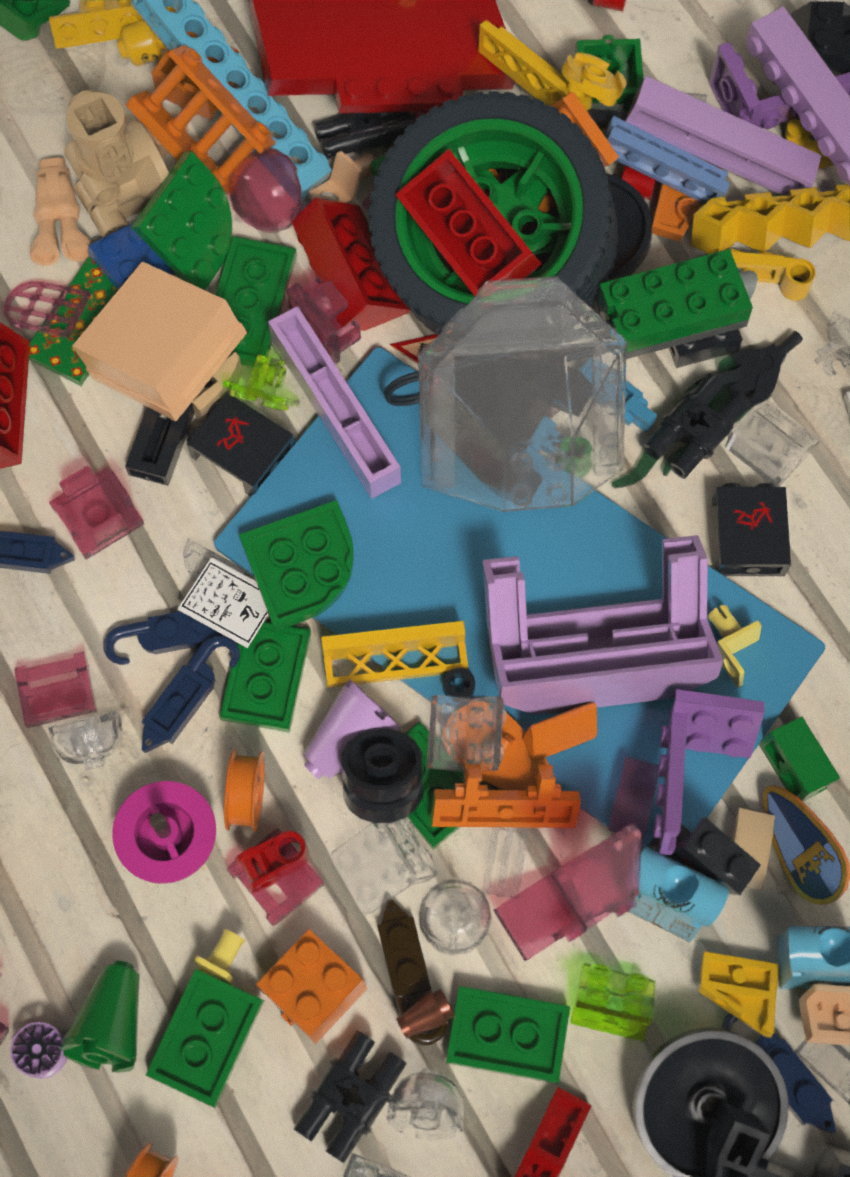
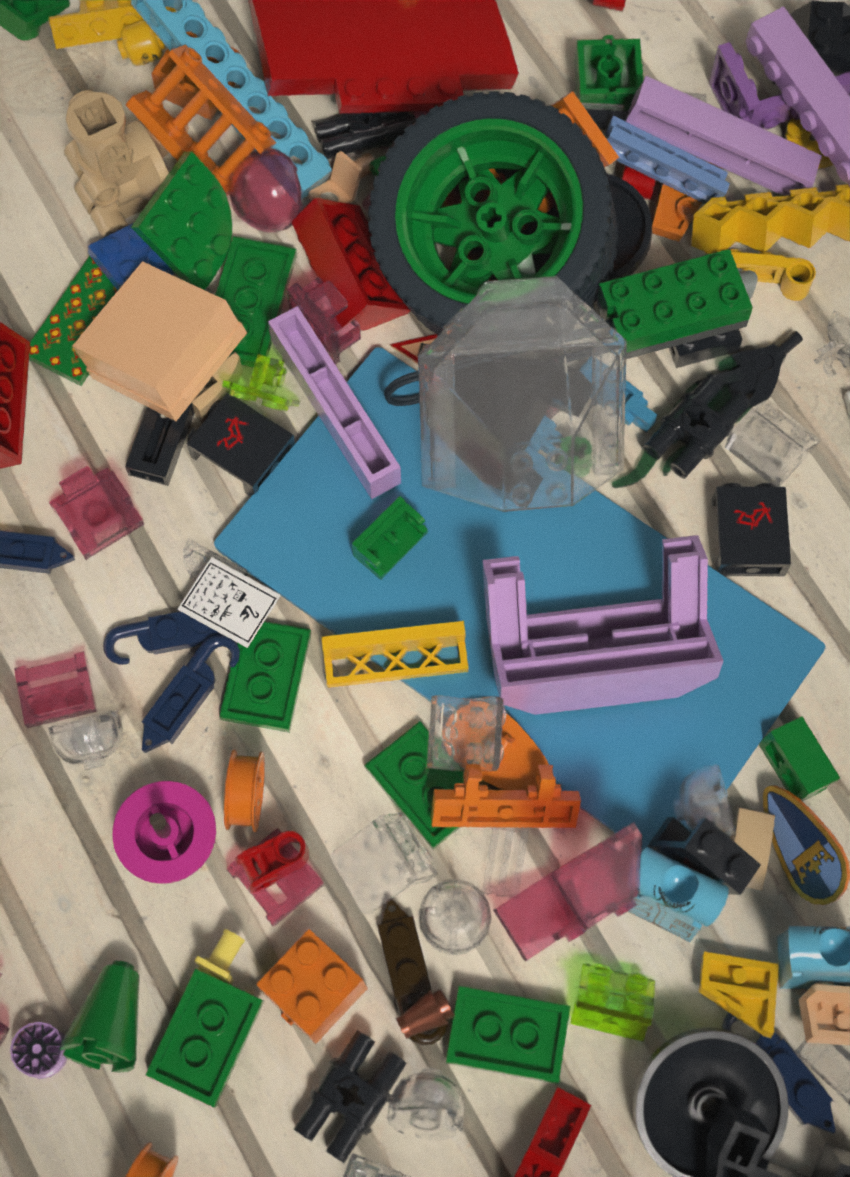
clear pink window [4,281,91,338] -> none
light nougat piece [30,157,91,266] -> none
green plate [239,500,354,632] -> none
lavender cone [303,679,402,779] -> none
black wheel [341,729,423,823] -> none
red slope [395,149,541,301] -> none
black bush [443,668,475,703] -> none
yellow fence [479,20,592,110] -> none
orange slope [523,702,597,761] -> none
yellow plate [562,53,626,106] -> none
slope [608,756,659,840] -> none
medium lavender bracket [654,689,765,855] -> none
light yellow bracket [708,605,762,688] -> none
none -> green hinge [352,496,428,580]
none -> clear cylinder [673,764,736,837]

